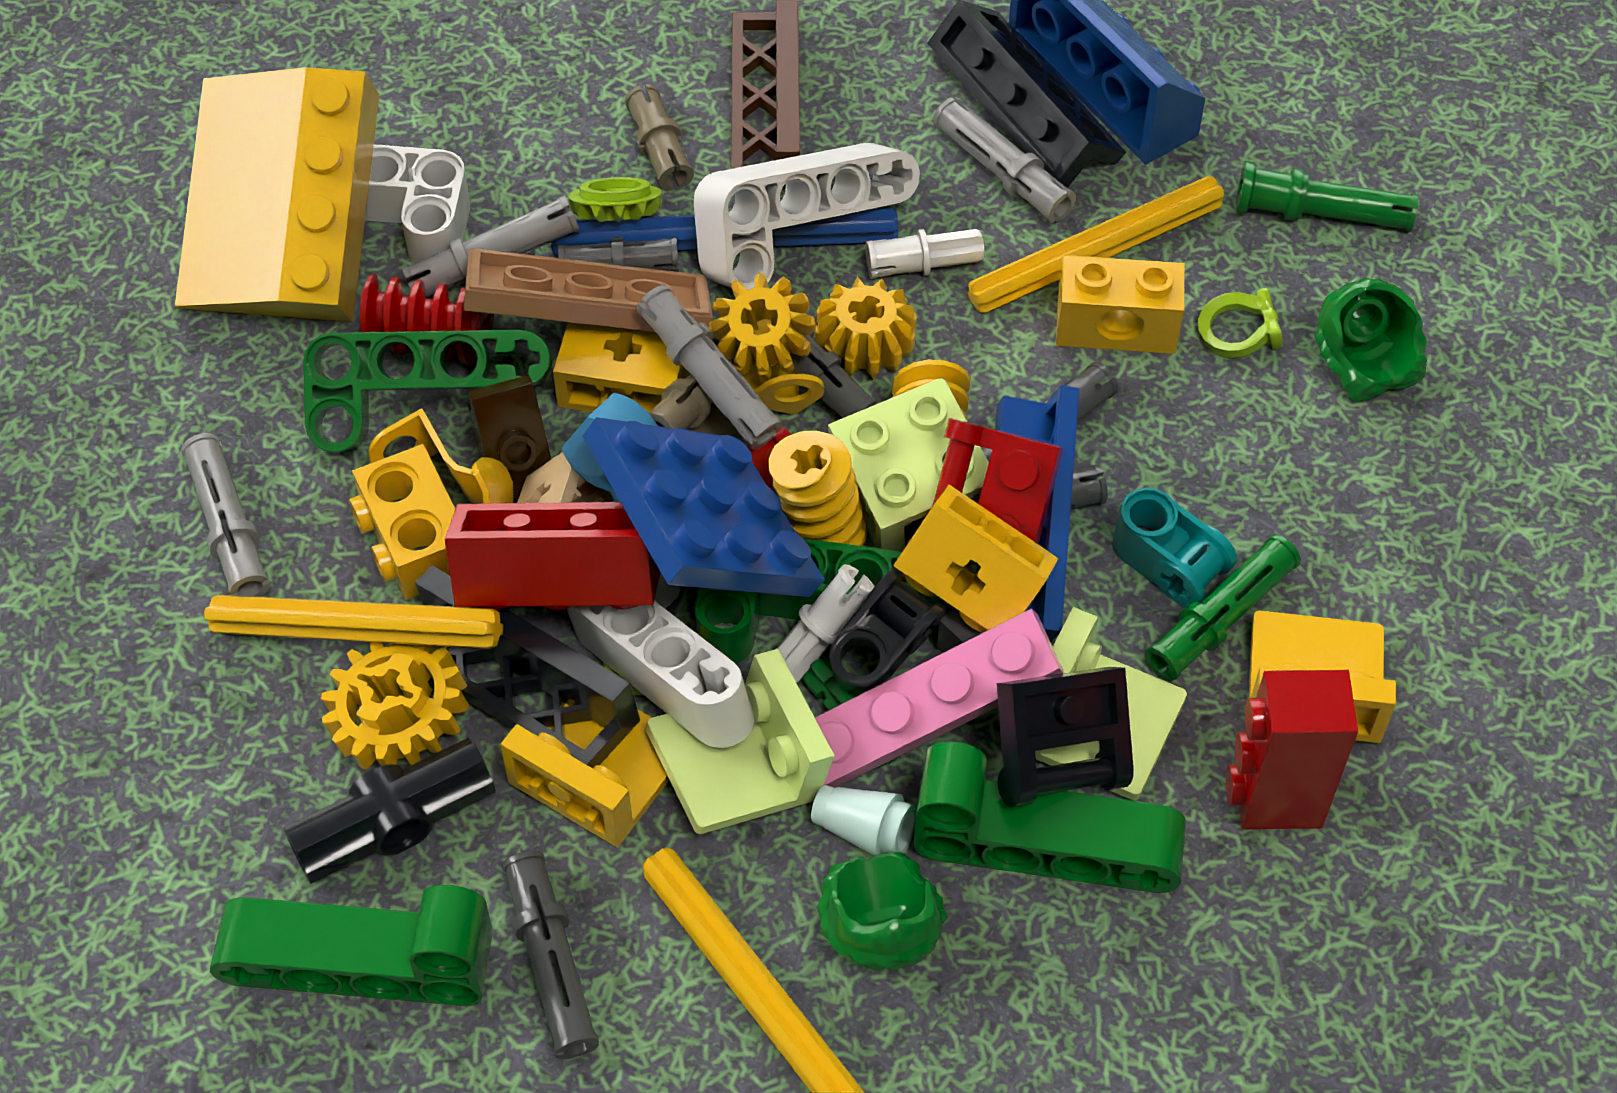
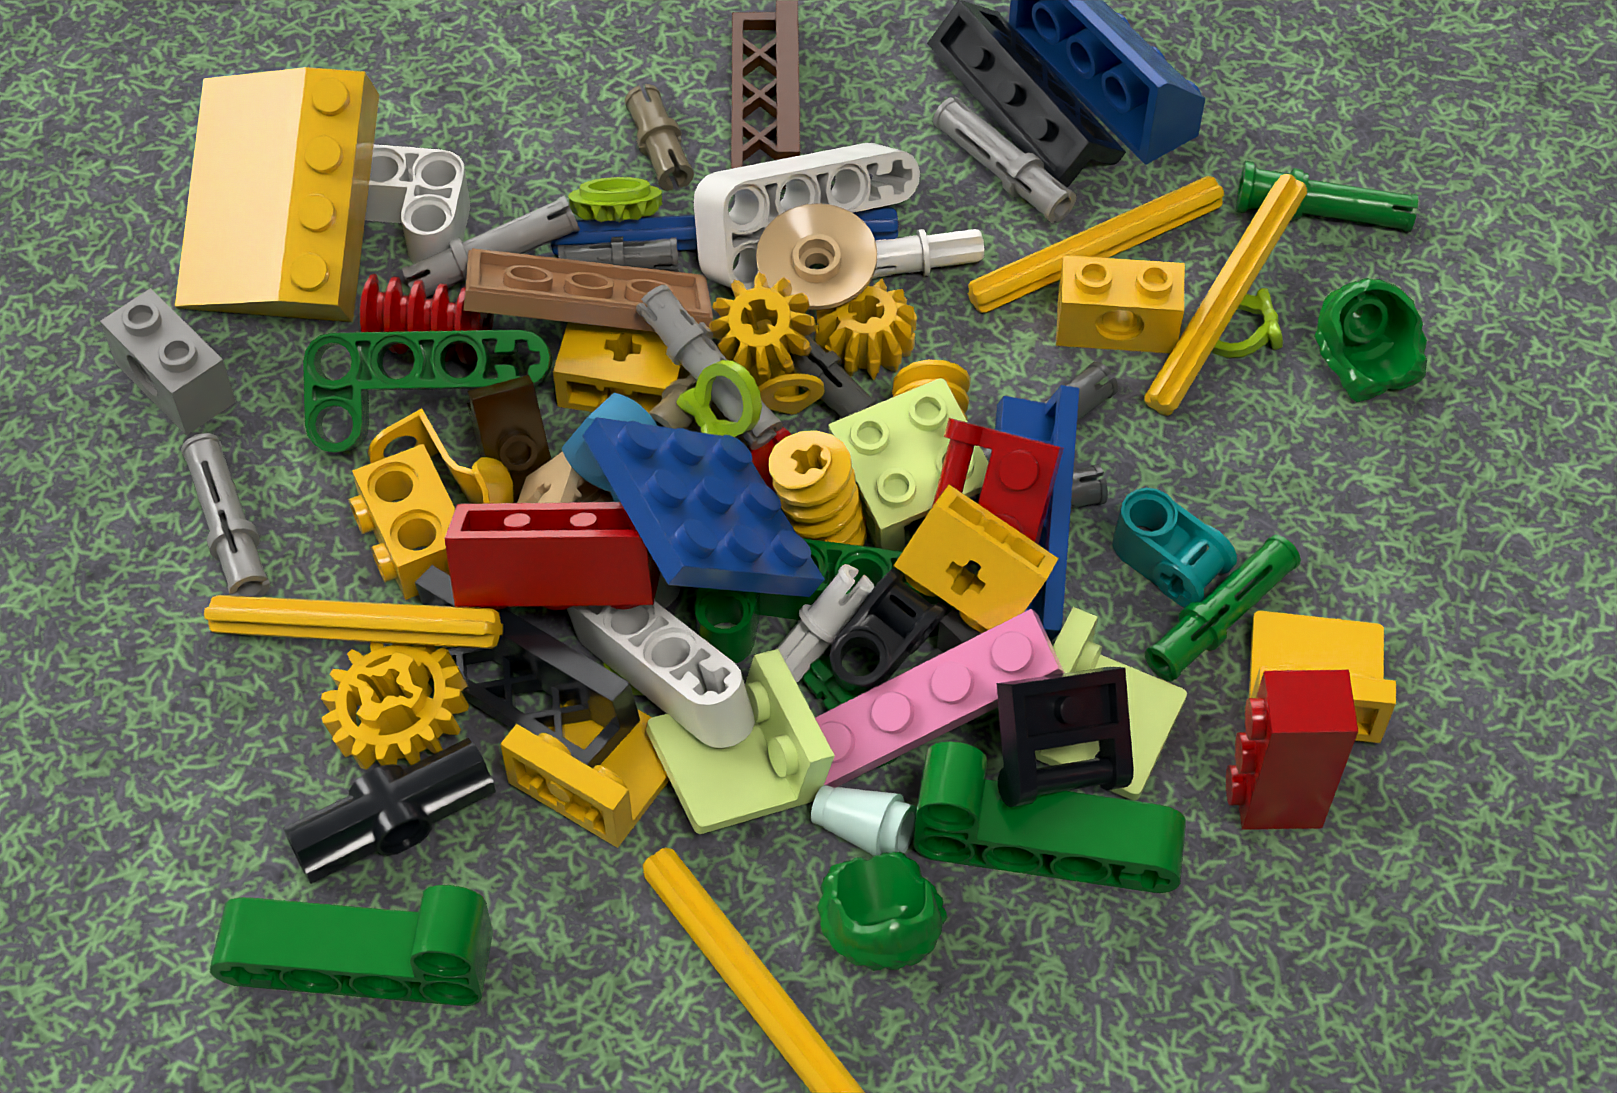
dark grey pin [502,850,599,1059] -> none
none -> light grey brick [100,288,236,436]
none -> lime piece [676,360,762,437]
none -> tan dish [756,203,877,310]
none -> yellow axle [1145,174,1307,416]

